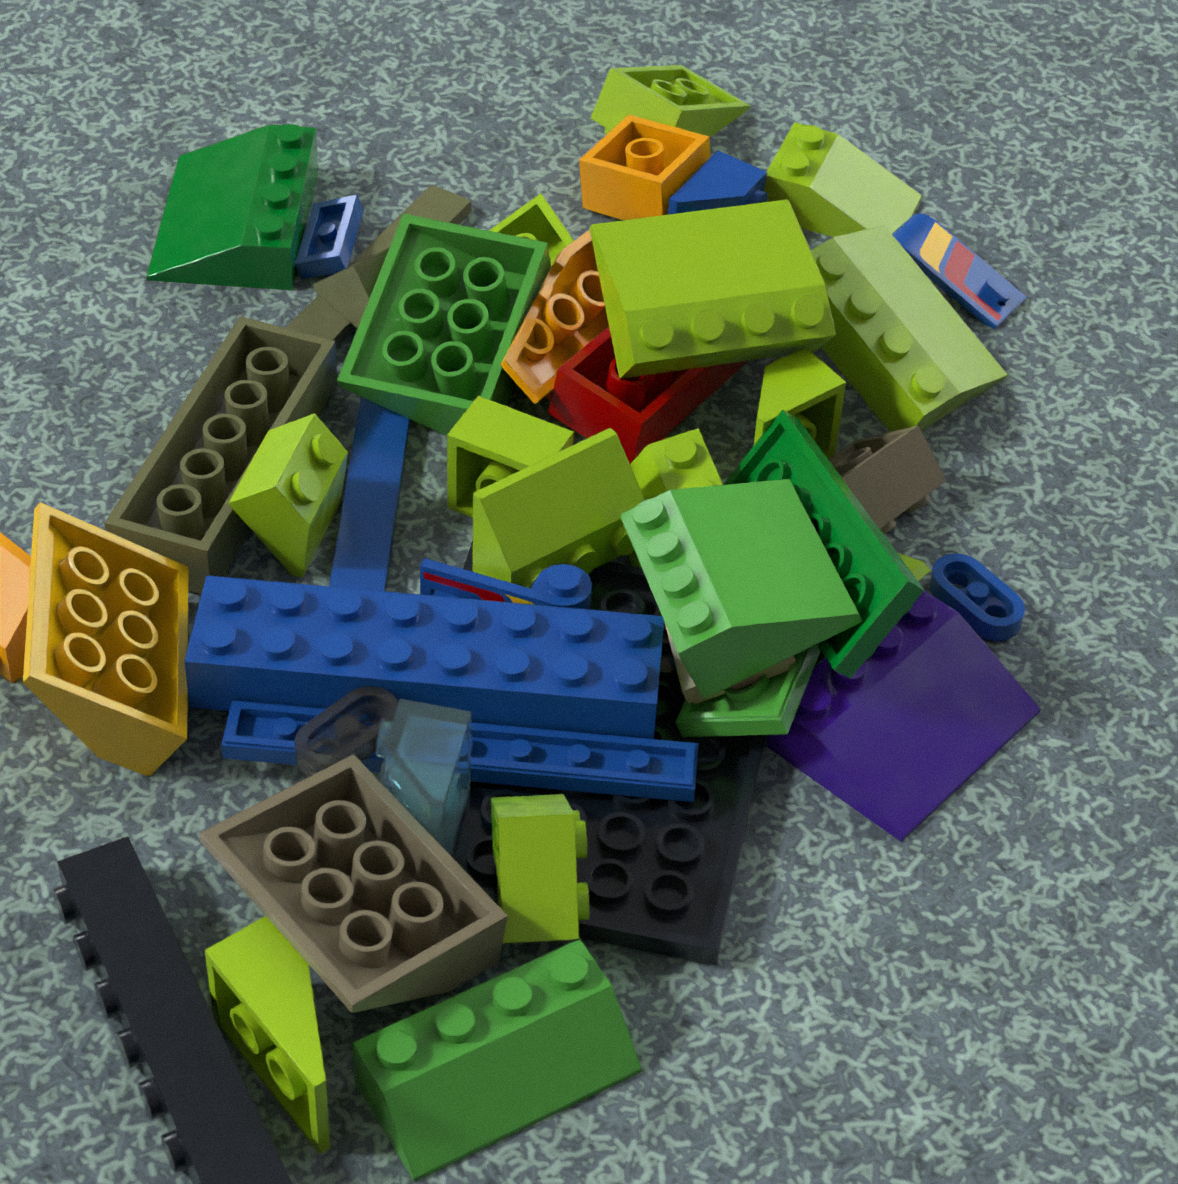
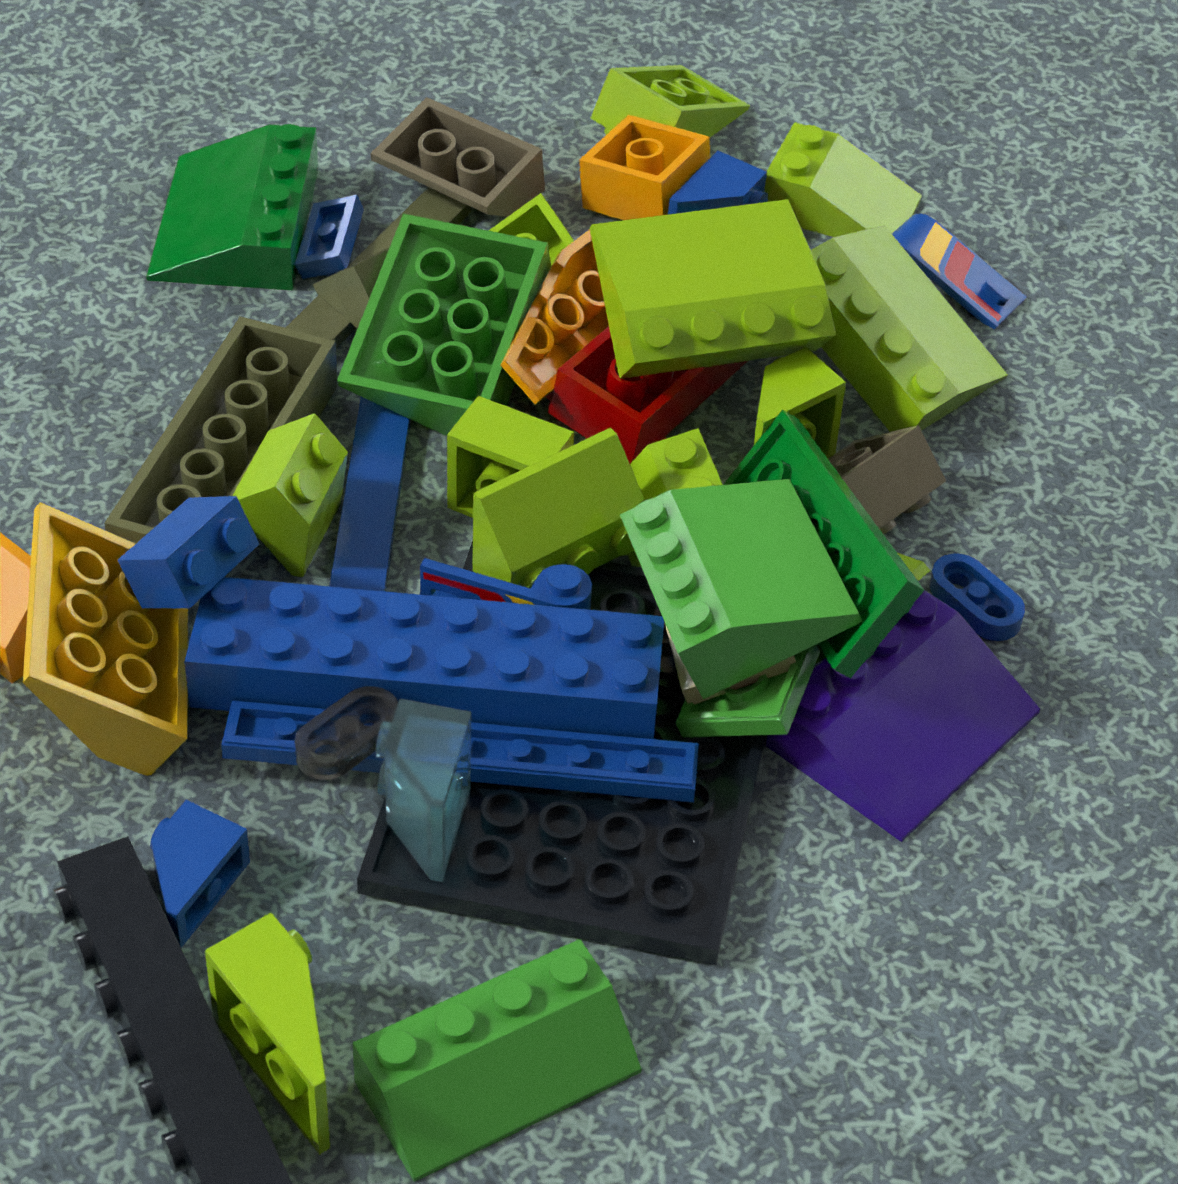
dark tan slope [199,754,508,1013] -> none
lime brick [491,794,589,943] -> none
none -> blue piece [118,496,259,608]
none -> blue slope [150,800,250,948]
none -> dark tan slope [370,97,545,217]

